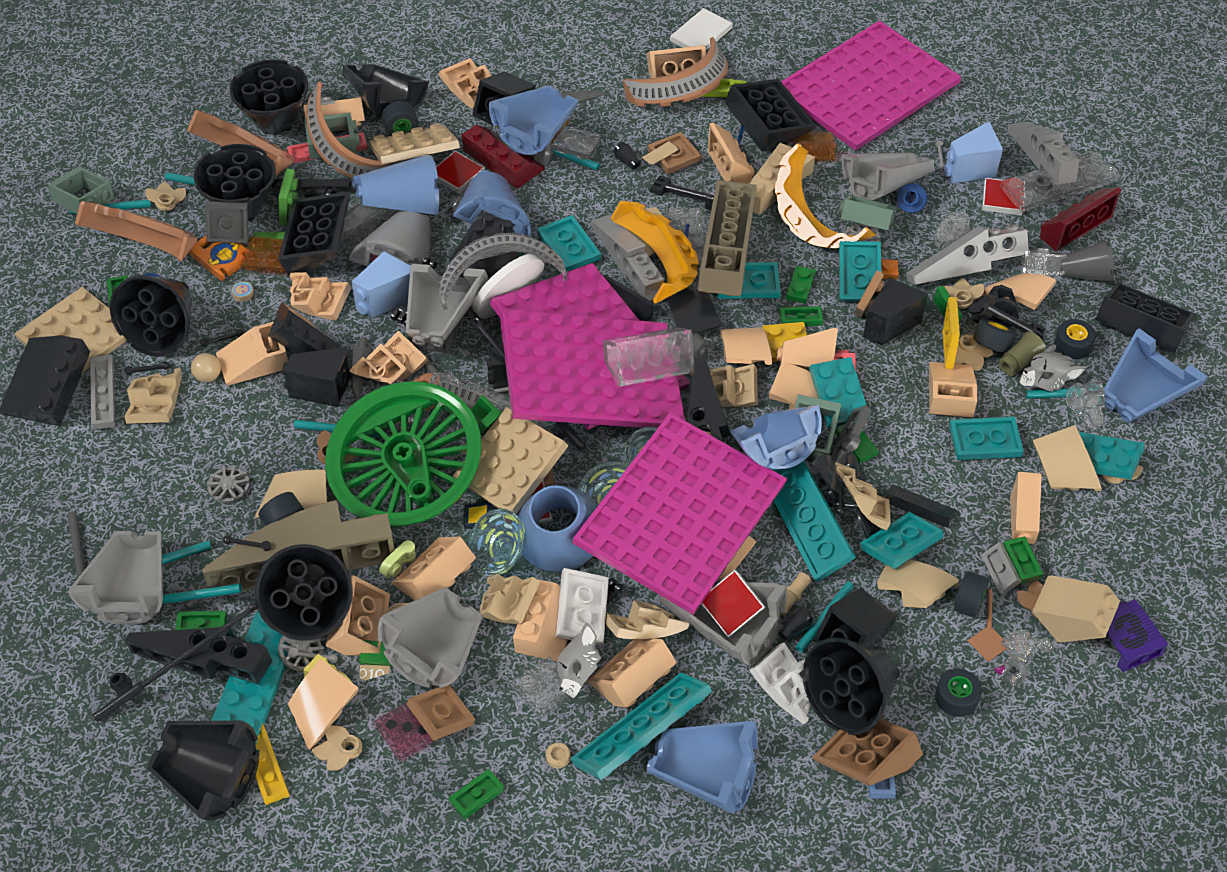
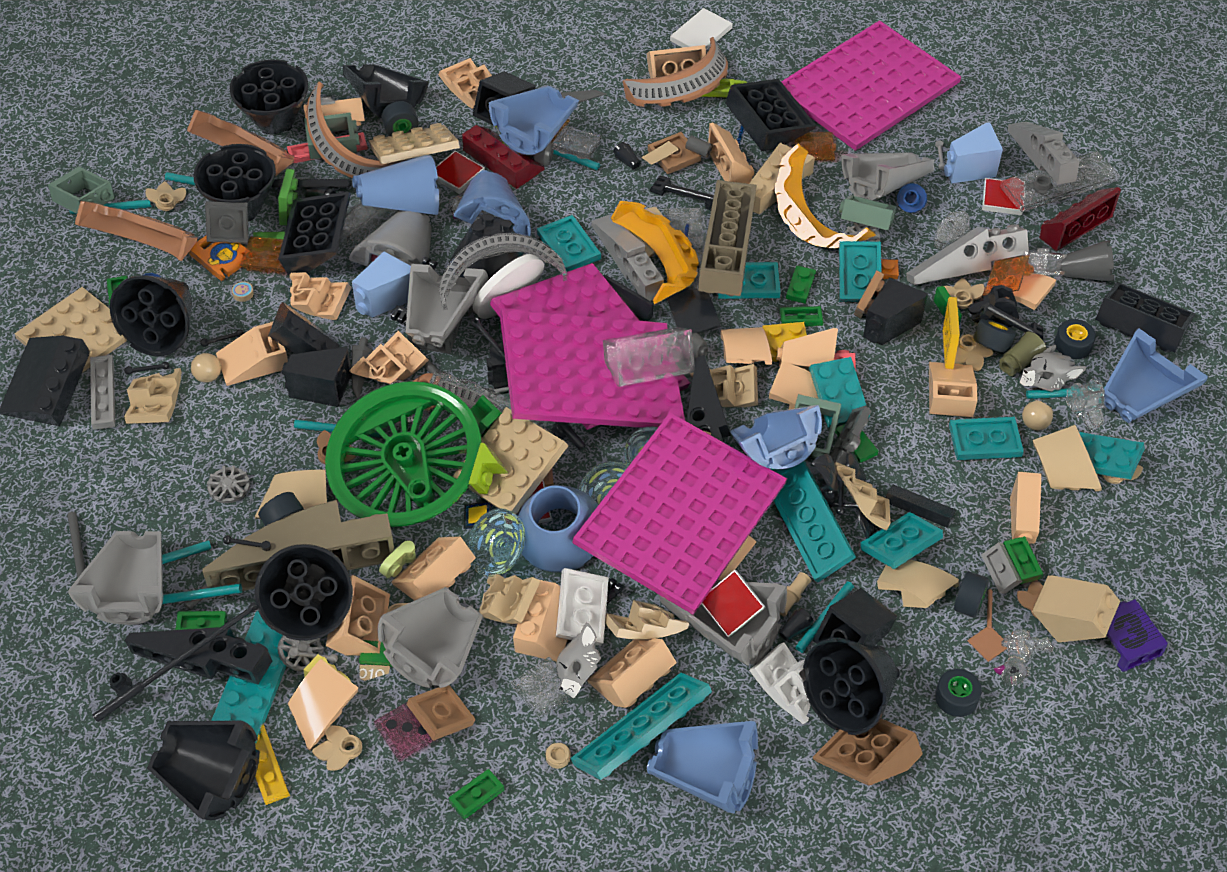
medium blue plate [868,776,896,799] -> none
none -> lime slope [469,443,508,494]
none -> dark grey piece [685,135,713,158]
none -> clear orange hinge [984,255,1034,296]
none -> tan piece [1022,400,1053,431]

